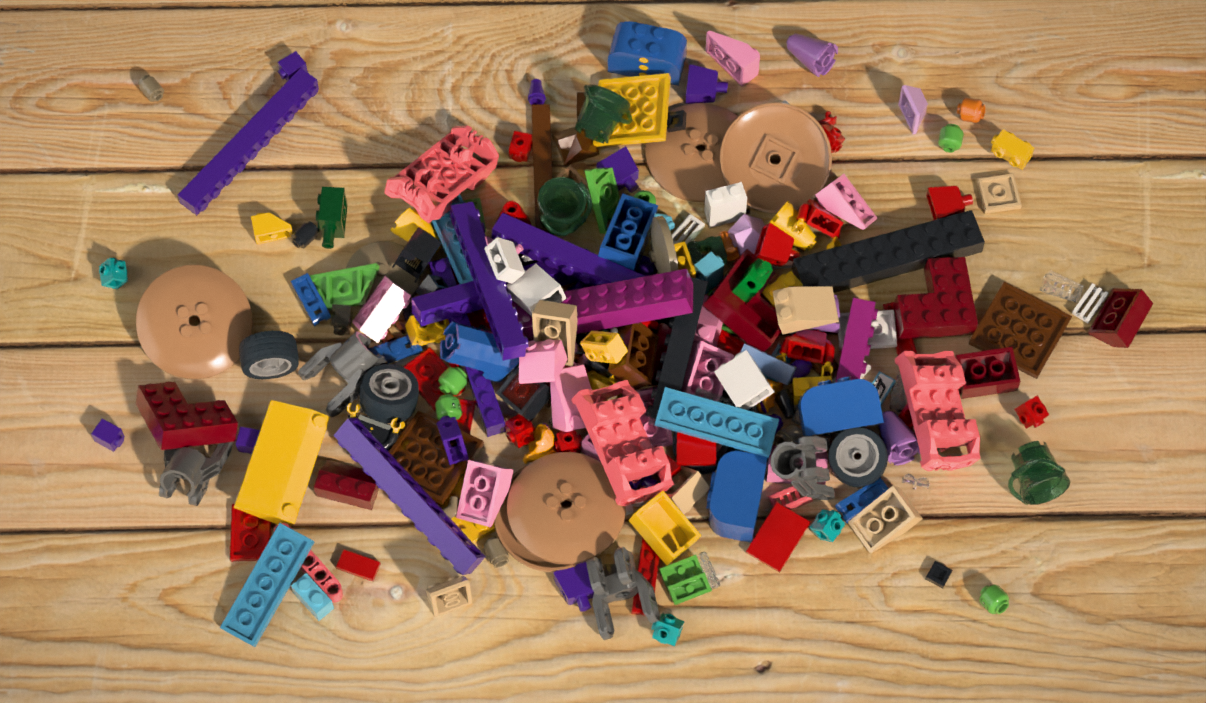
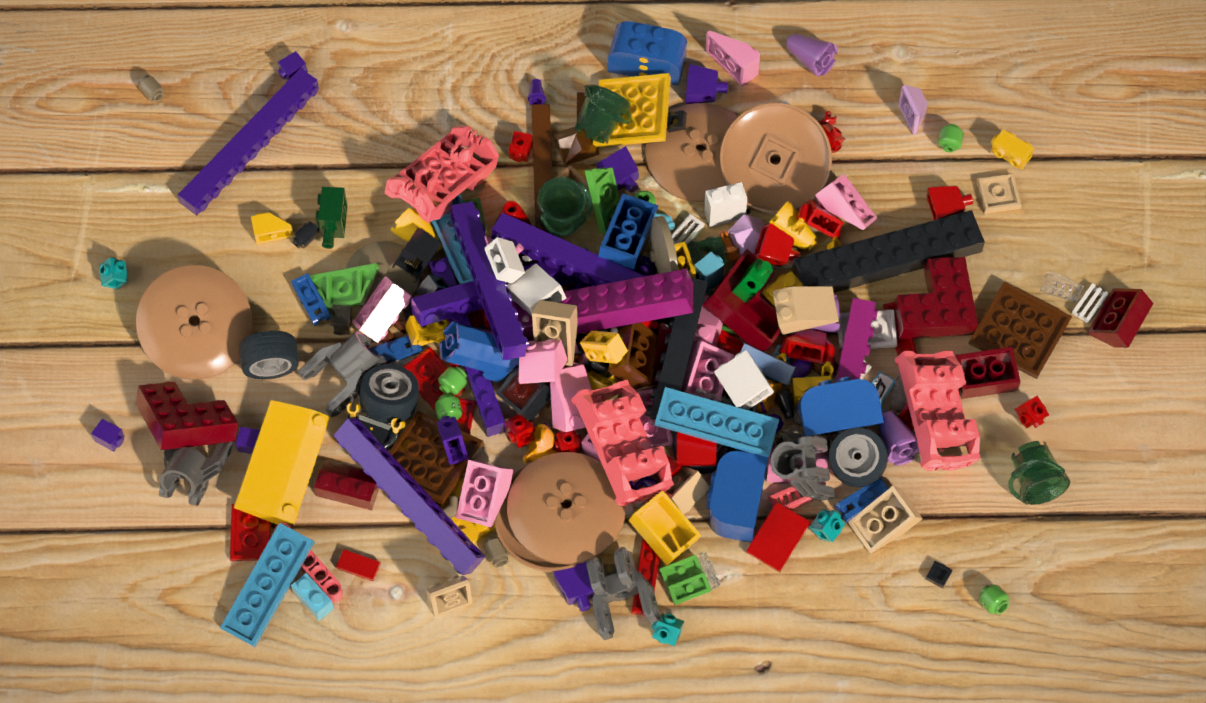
clear piece [902,474,930,489] -> none
orange head [957,98,986,123] -> none

